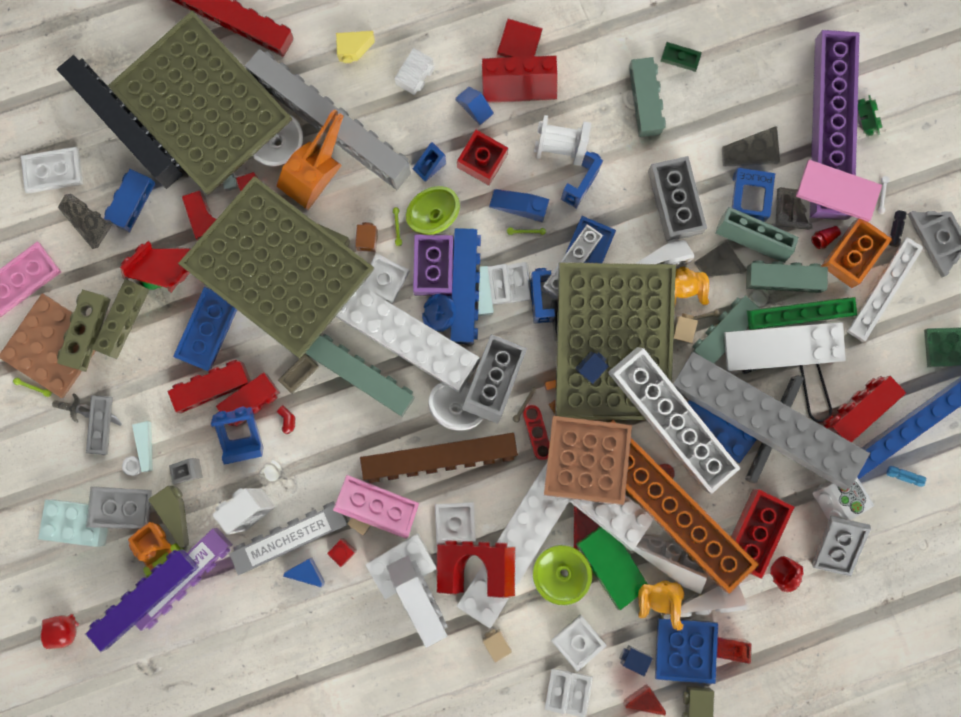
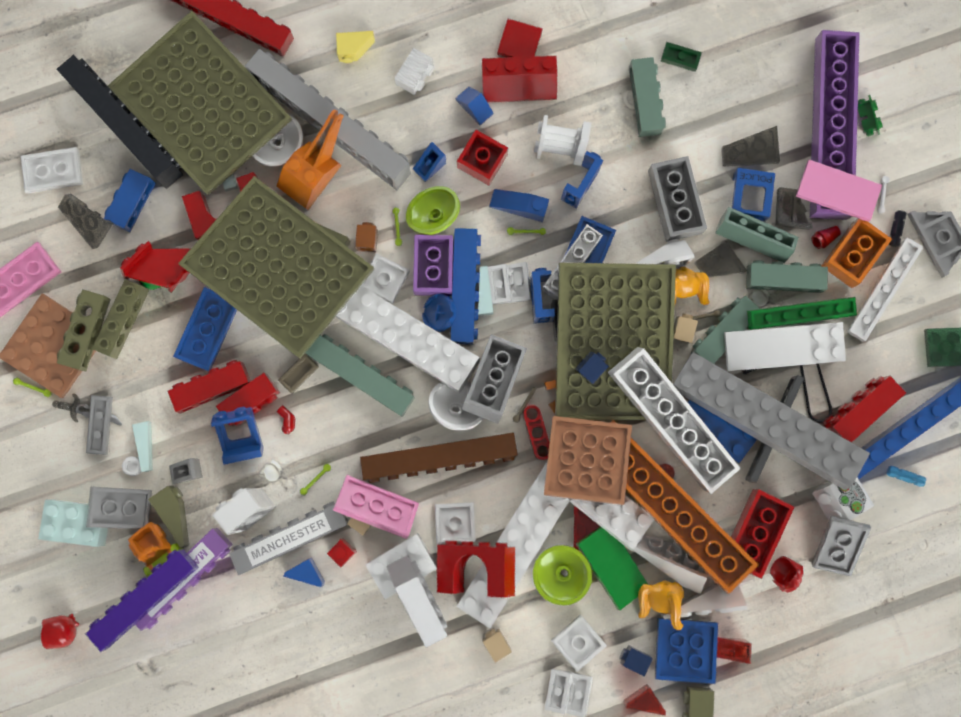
none -> lime hinge [300,464,331,495]

